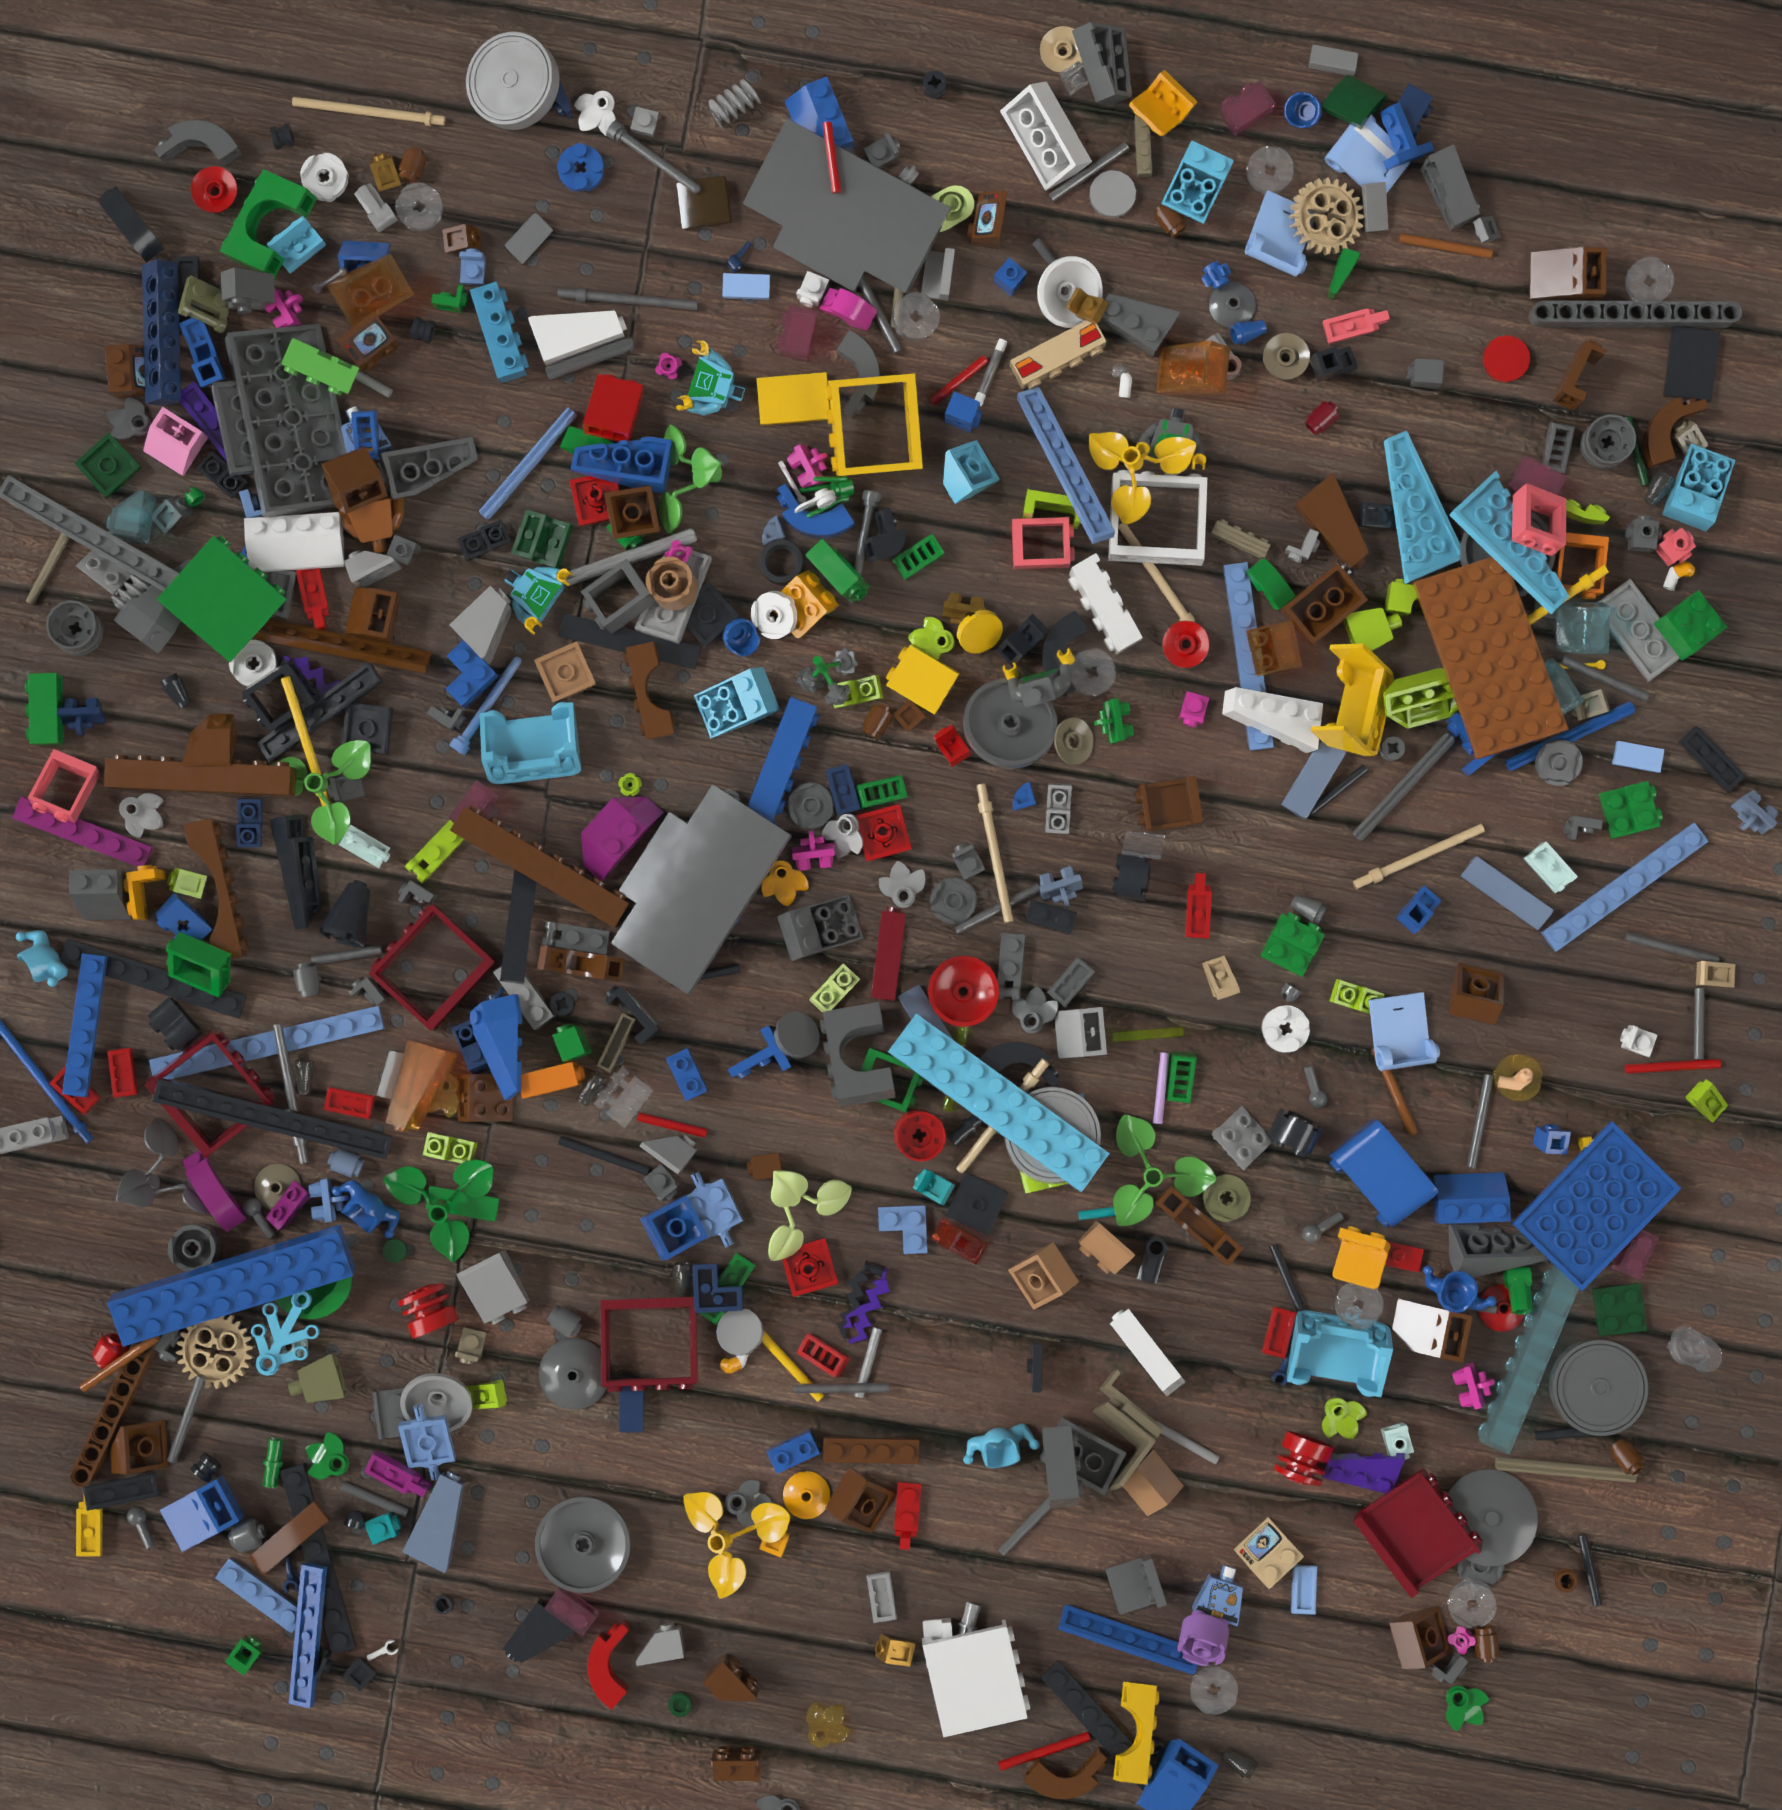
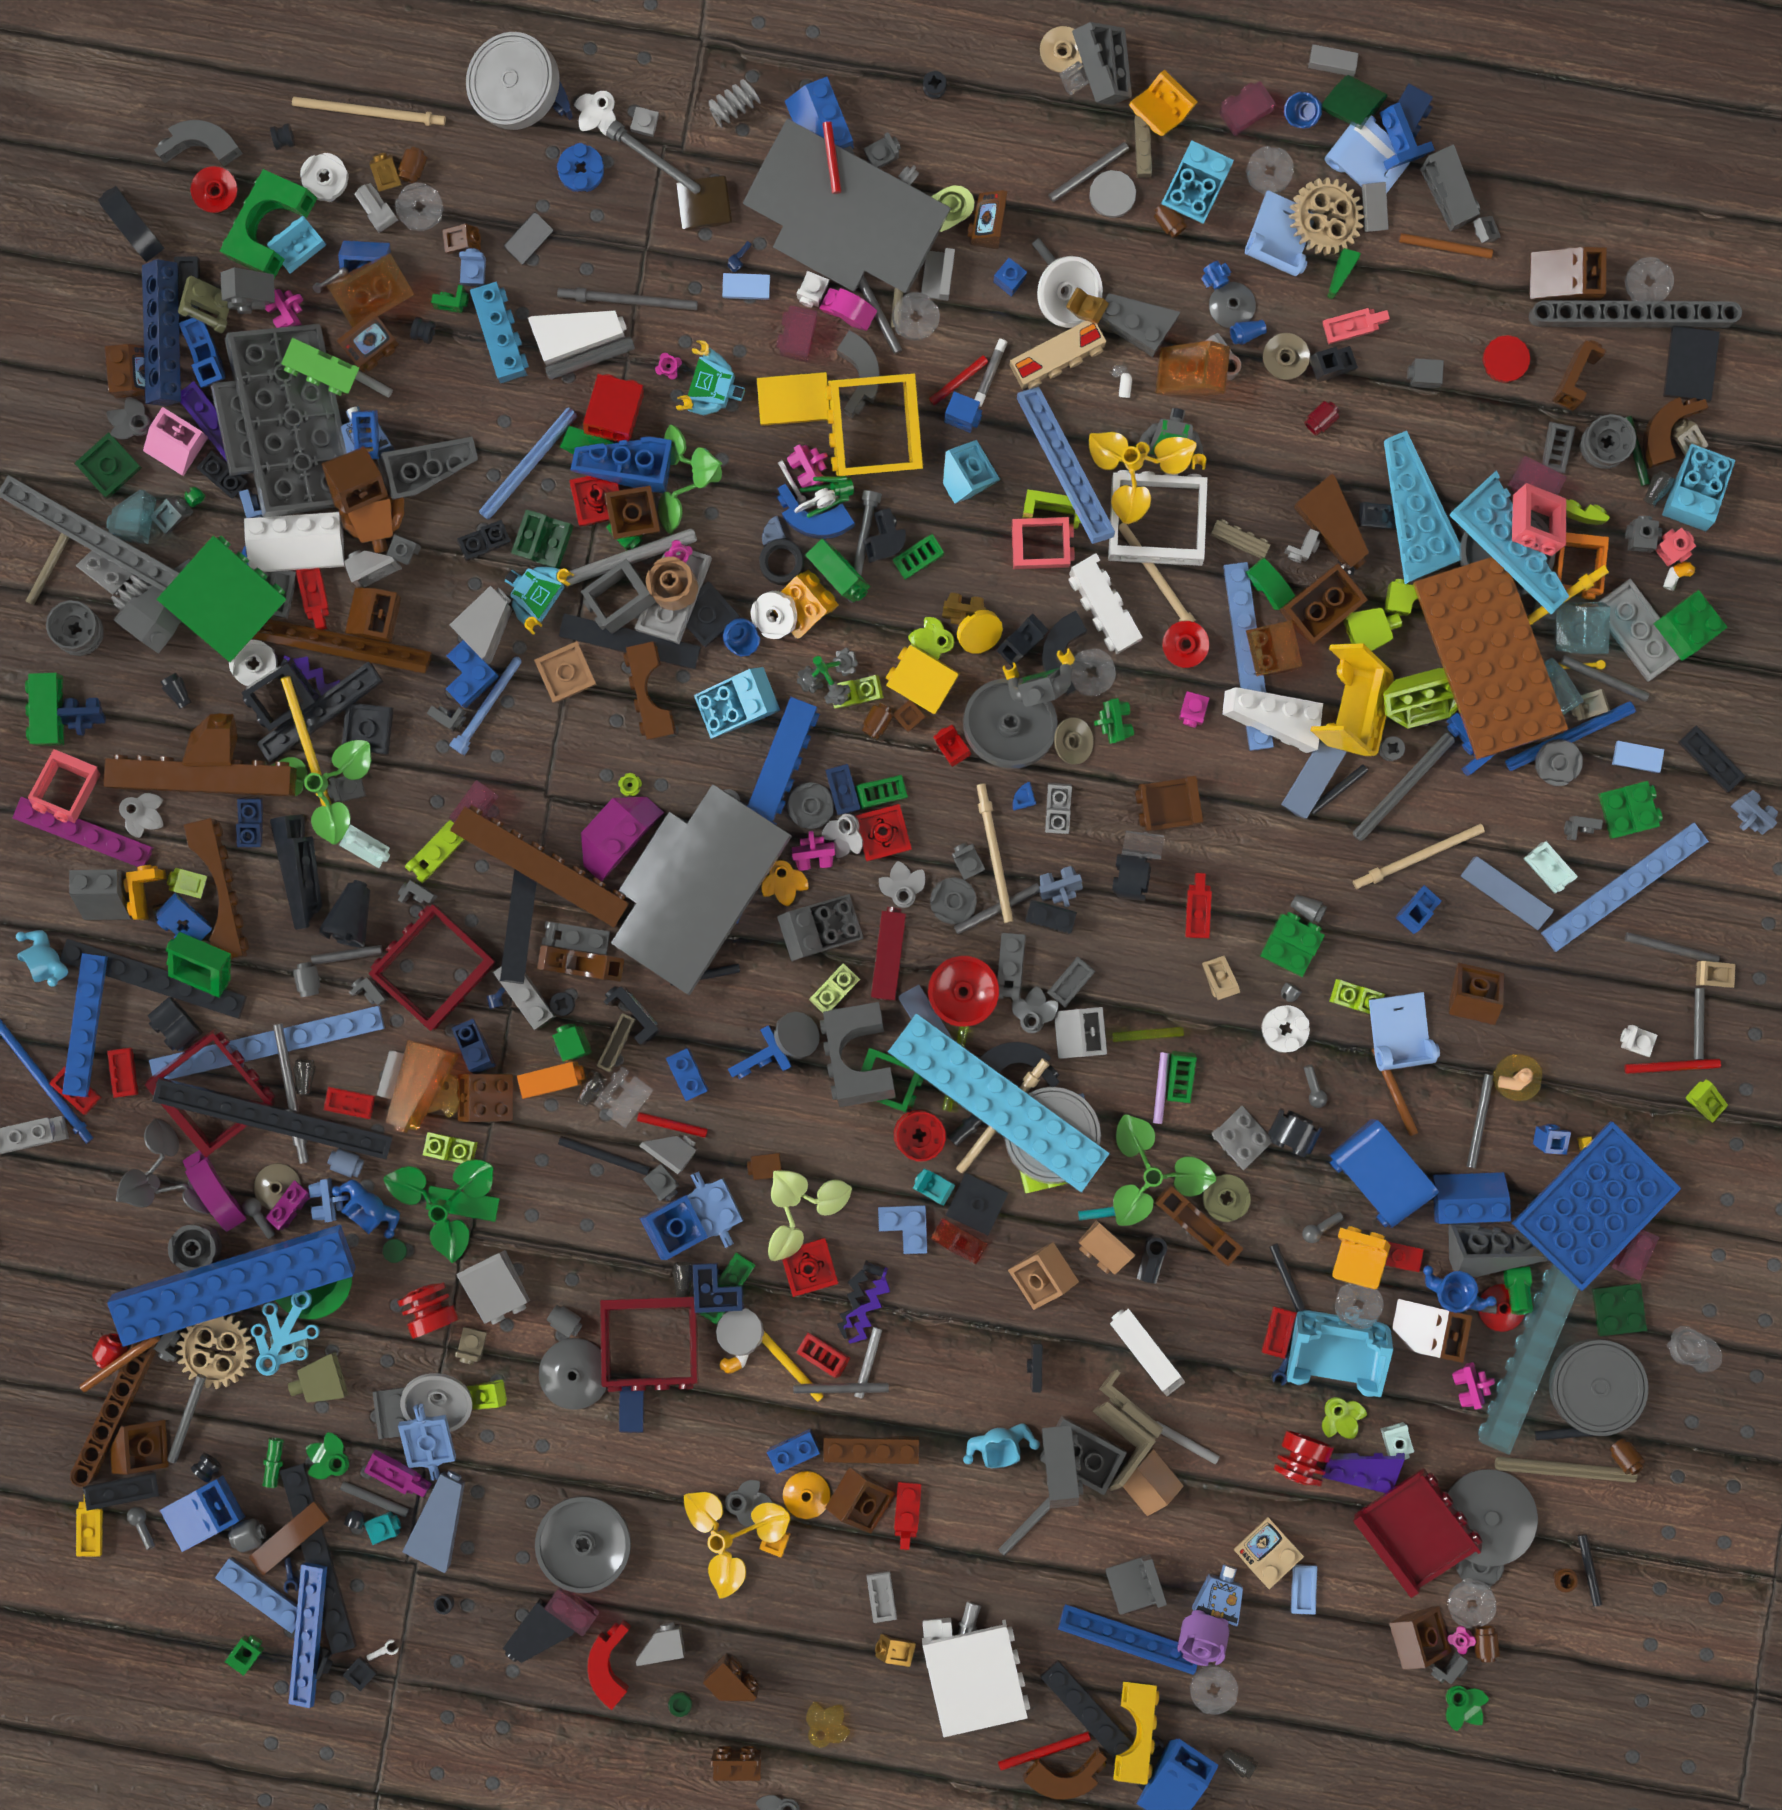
blue wedge [470,994,522,1100] -> none
medium azure windscreen [480,702,581,784] -> none
white slope [1000,81,1092,191] -> none

